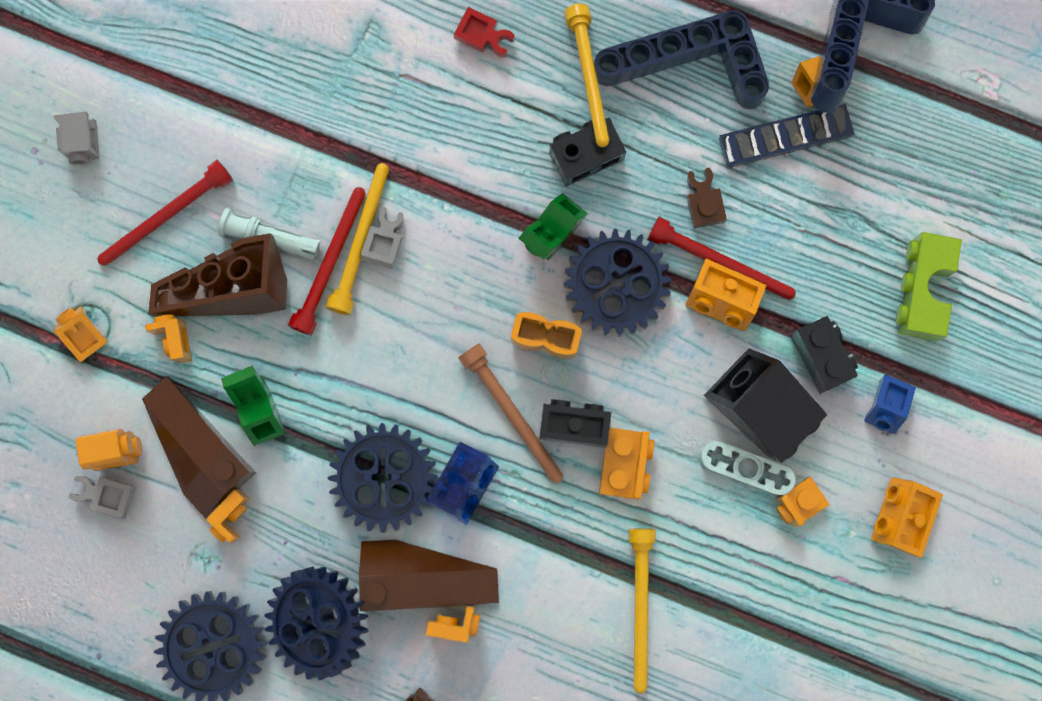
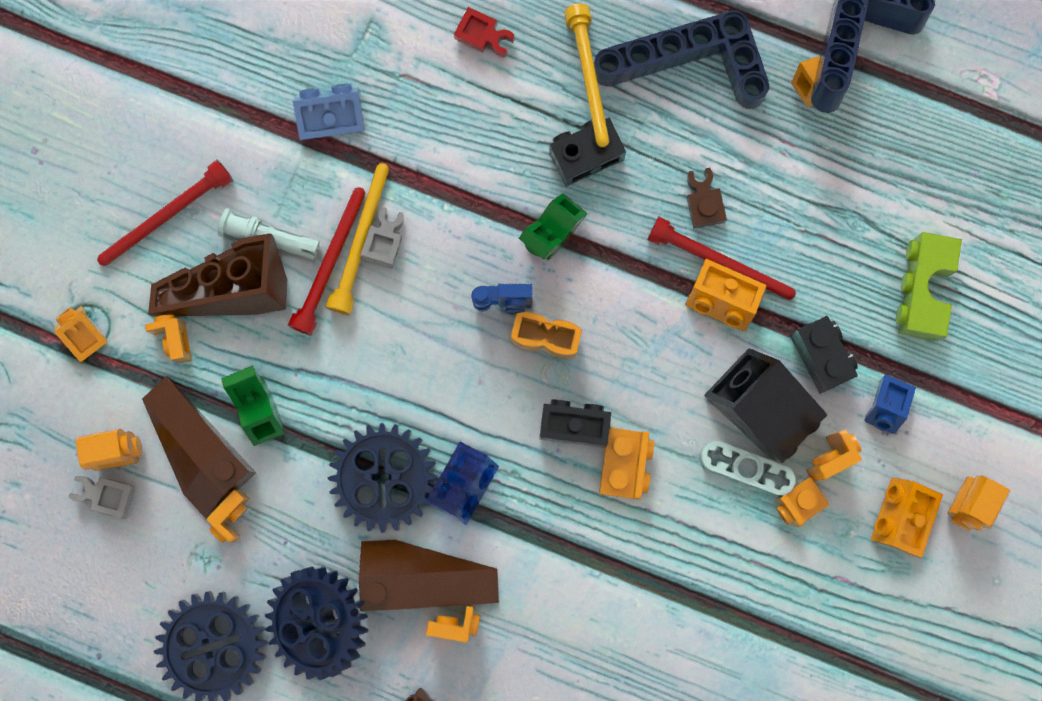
light grey window [53,112,99,165] -> none
nougat piece [458,343,563,483] -> none
dark blue gear [563,229,672,337] -> none
yellow piece [629,528,656,693] -> none
tile [719,103,854,168] -> none
none -> medium blue bracket [292,83,365,140]
none -> blue plate [471,284,532,313]
none -> light orange bracket [806,429,862,481]
none -> light orange brick [947,476,1010,532]

